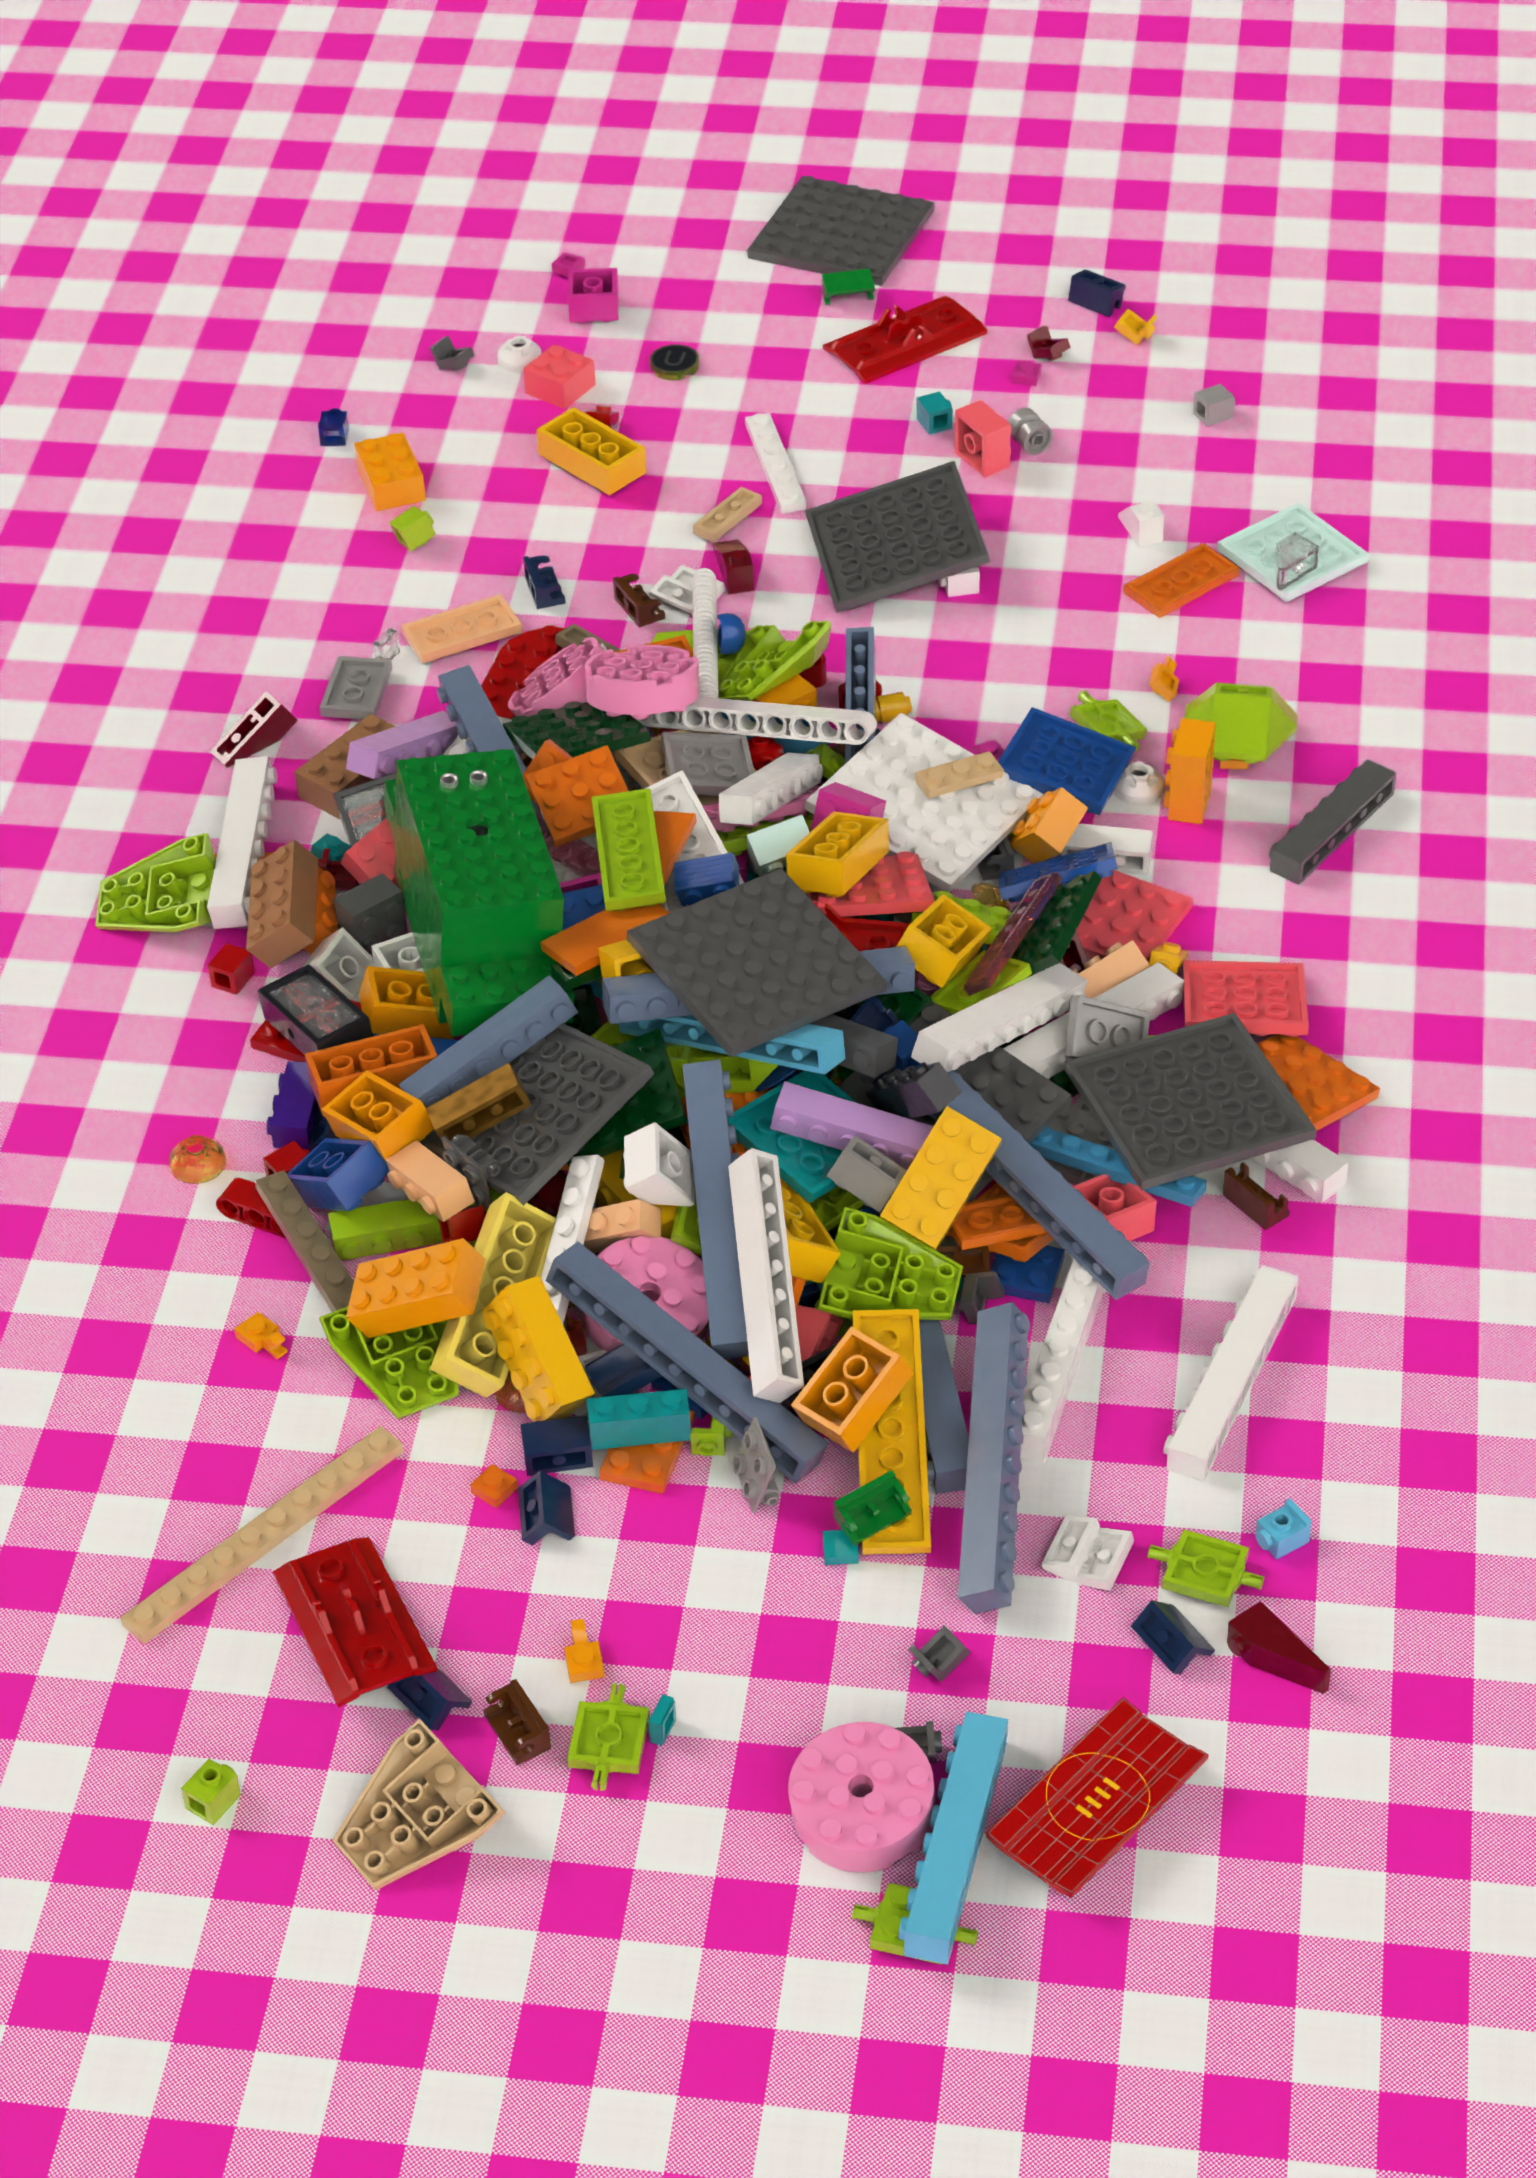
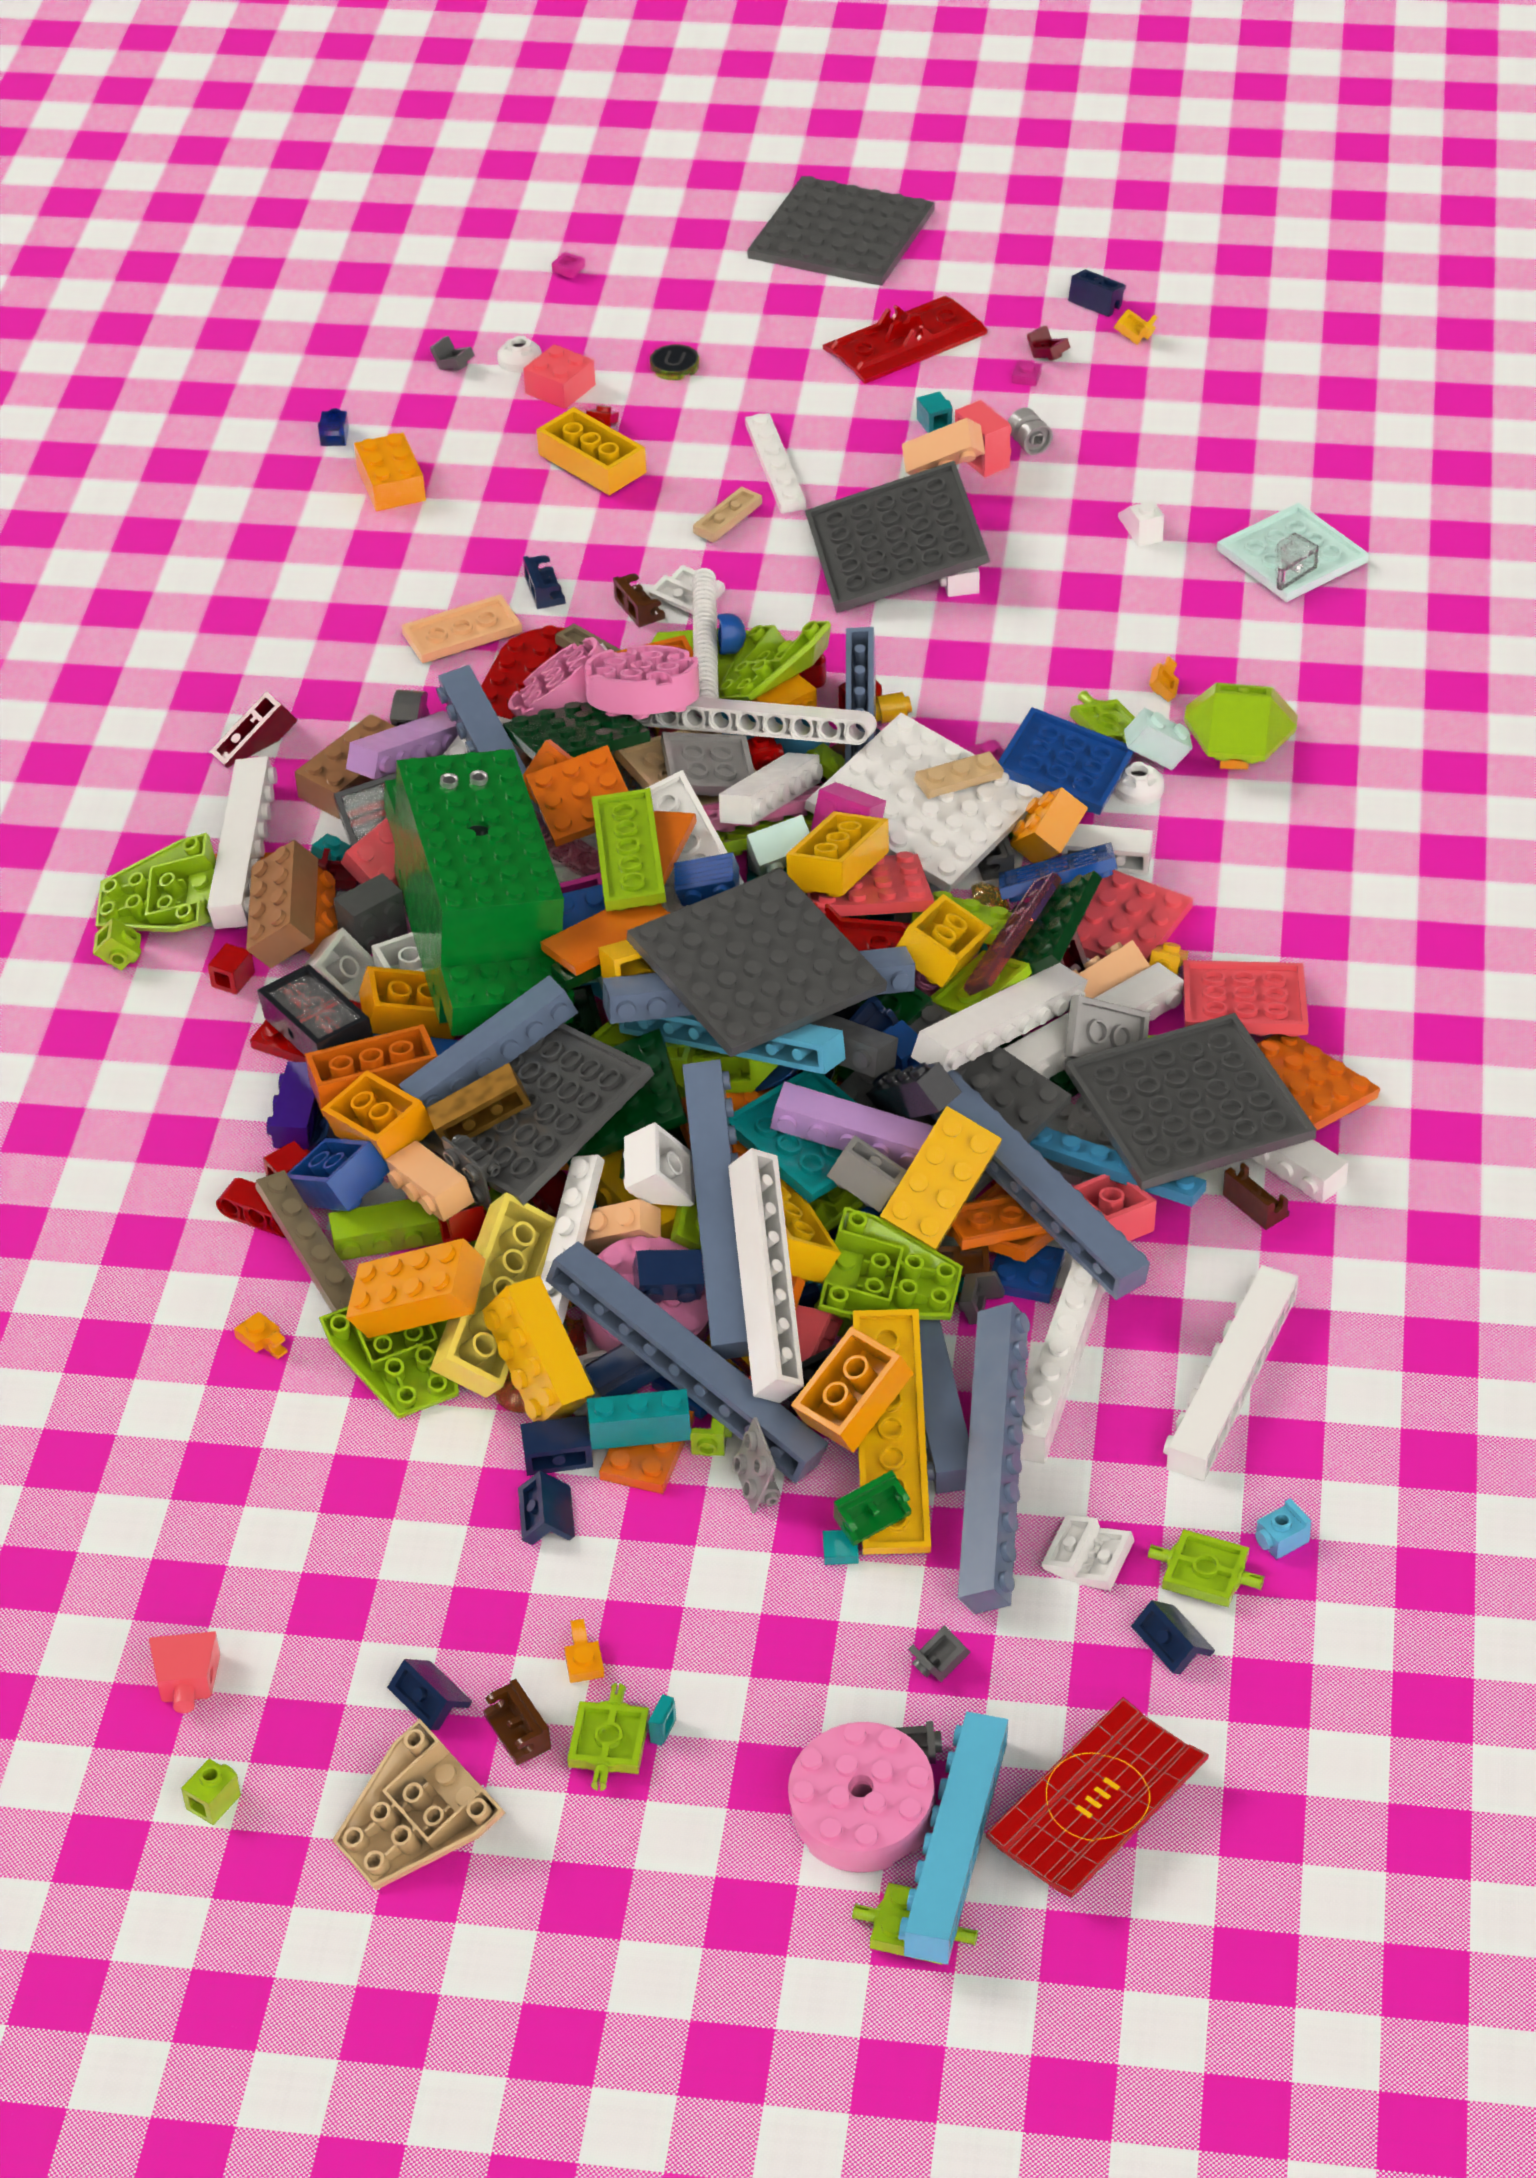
tan plate [120,1426,404,1645] -> none
piece [169,1135,226,1184] -> none
red hinge [273,1537,438,1708] -> none
light grey plate [320,656,392,720] -> none
clear tile [373,628,400,660] -> none
lime brick [389,505,436,552] -> none
orange plate [470,1464,518,1509] -> none
dark pink brick [568,268,619,323] -> none
dark red slope [713,539,754,595] -> none
green hinge [821,268,875,305] -> none
orange tile [1123,543,1240,618] -> none
light orange brick [1164,718,1216,825] -> none
light grey brick [1193,384,1235,427] -> none
dark red slope [1227,1601,1331,1694] -> none
dark grey brick [1269,759,1396,885] -> none
none -> lime brick [93,918,141,971]
none -> coral torso [149,1631,220,1713]
none -> dark grey brick [390,689,430,726]
none -> dark blue brick [632,1249,705,1303]
none -> light nougat brick [902,418,985,475]
none -> light aqua brick [1124,707,1193,770]

